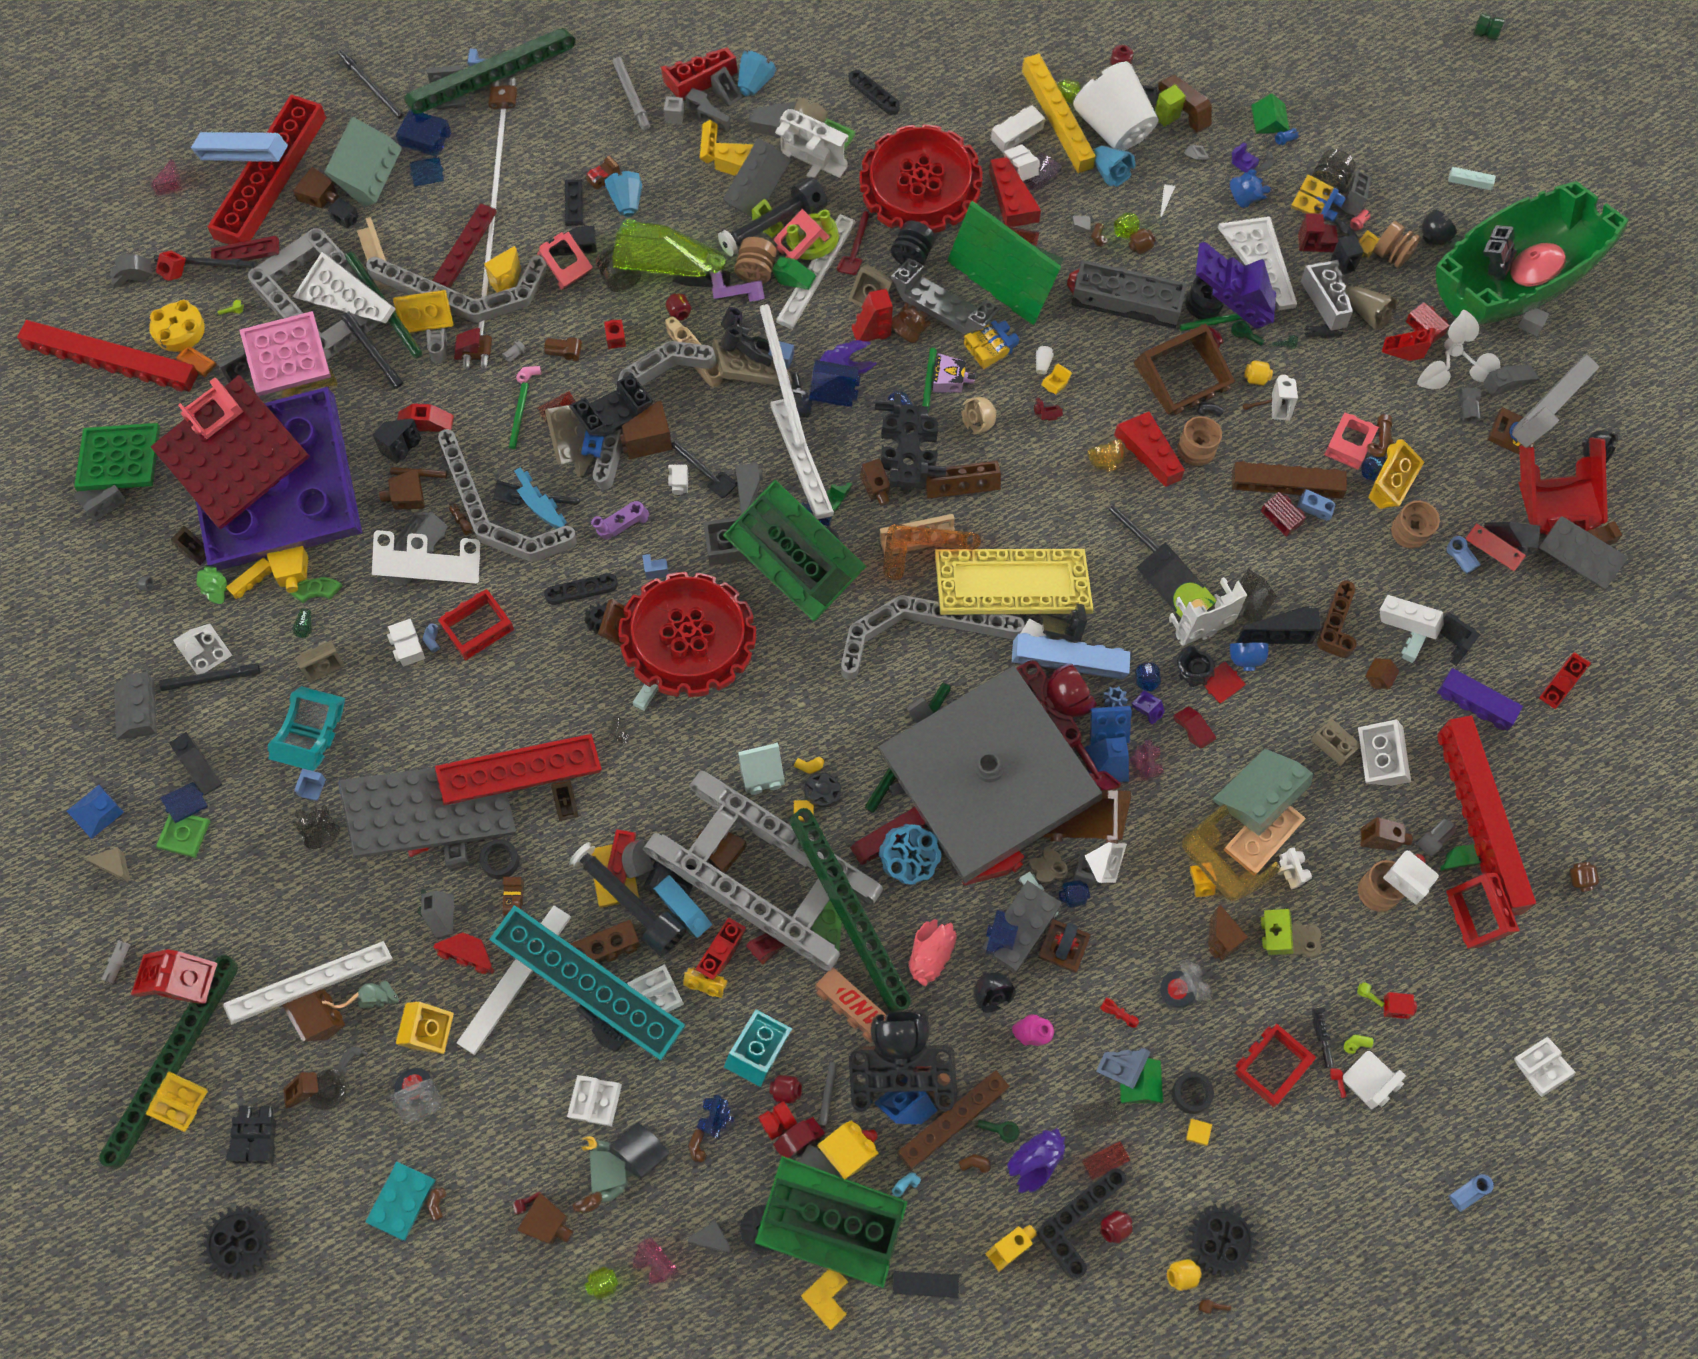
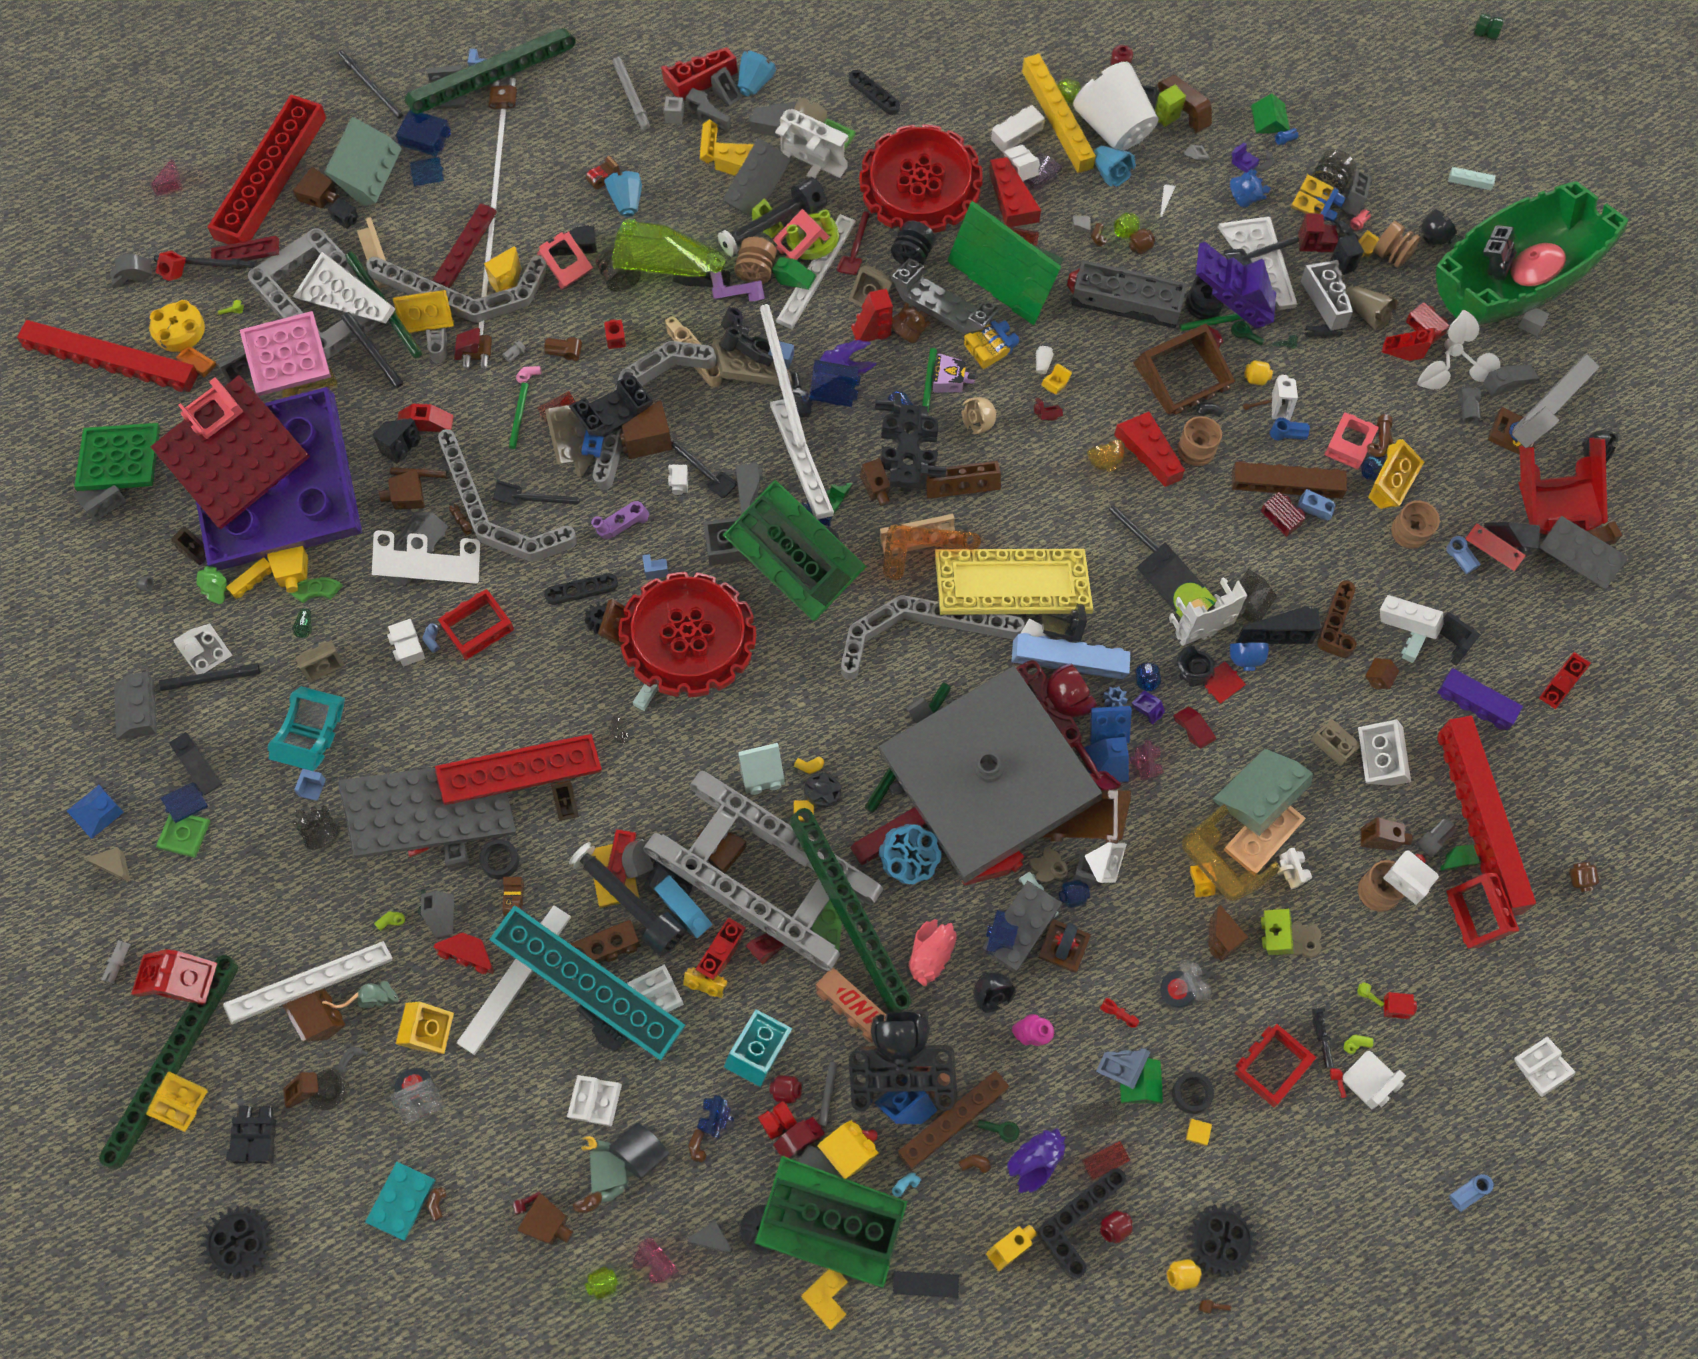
light blue brick [191,132,288,161] -> none
dark azure slope [514,467,567,529] -> none
black tile [565,179,583,226] -> none
dark red head [665,293,691,321] -> none
none -> lime arm [374,911,405,931]
none -> black piece [1224,236,1299,266]
none -> blue piece [1270,417,1310,440]

